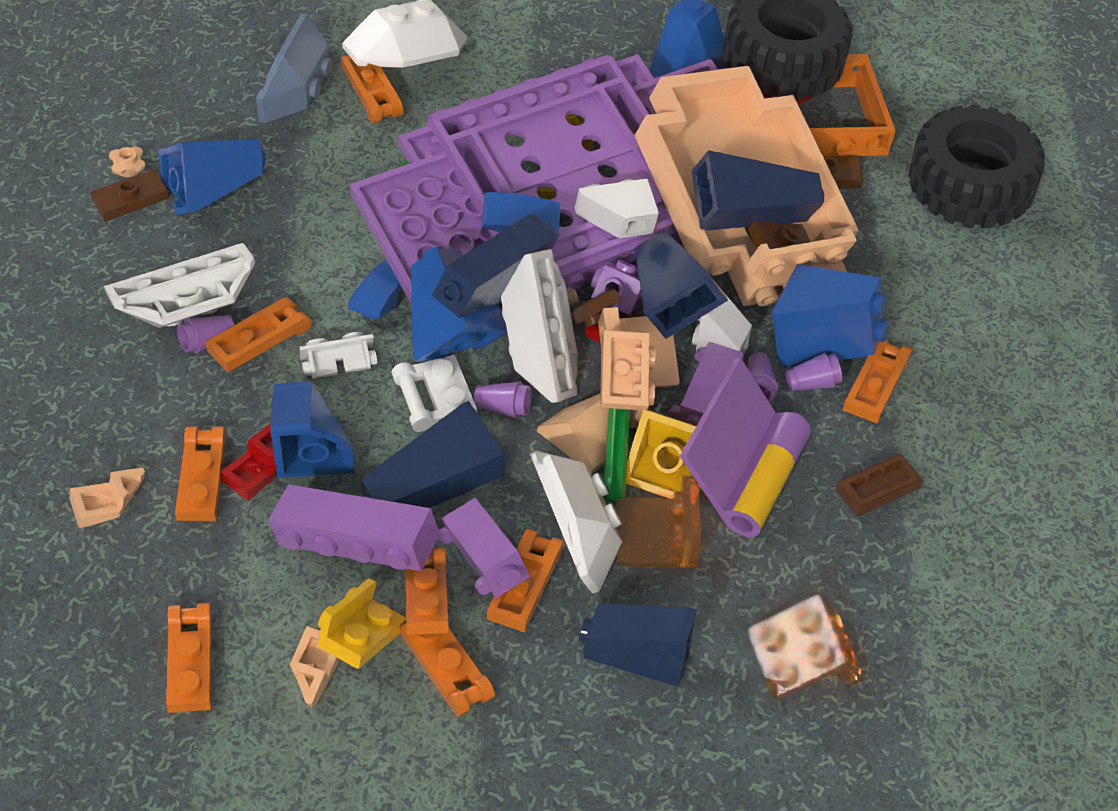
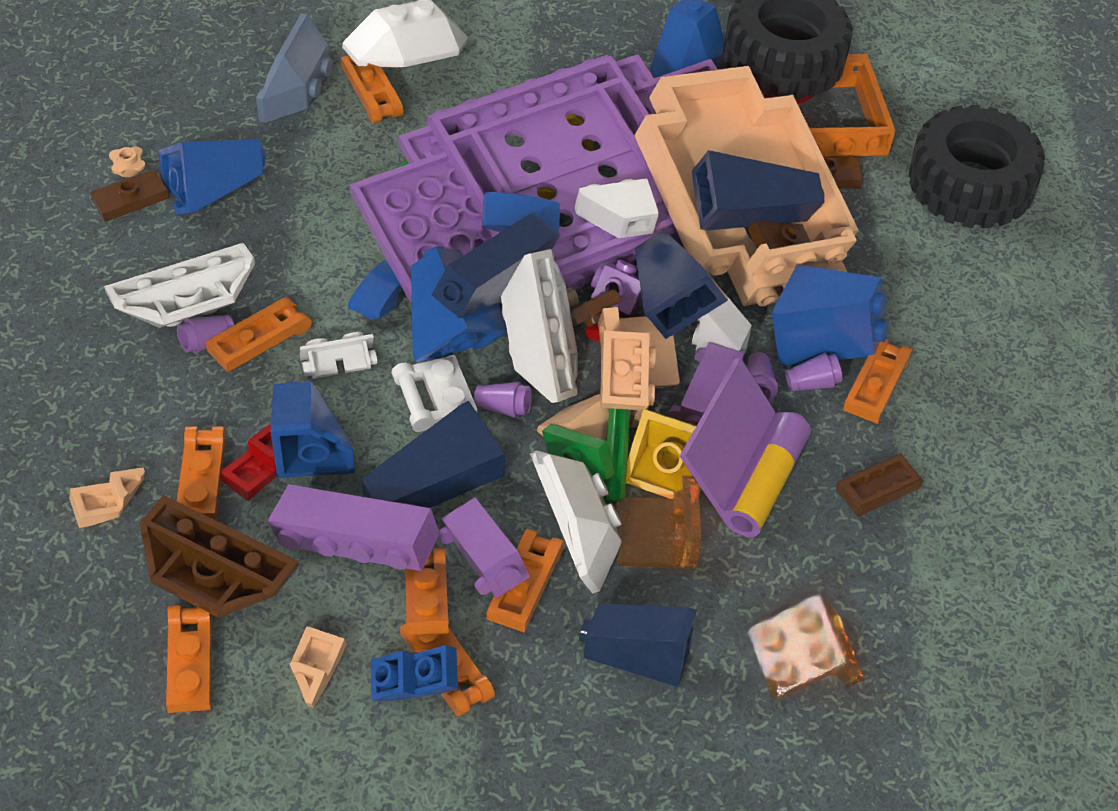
yellow bracket [317,578,406,669] -> none
none -> reddish brown wedge [139,495,299,618]
none -> blue slope [371,645,458,701]
none -> green plate [542,424,615,480]

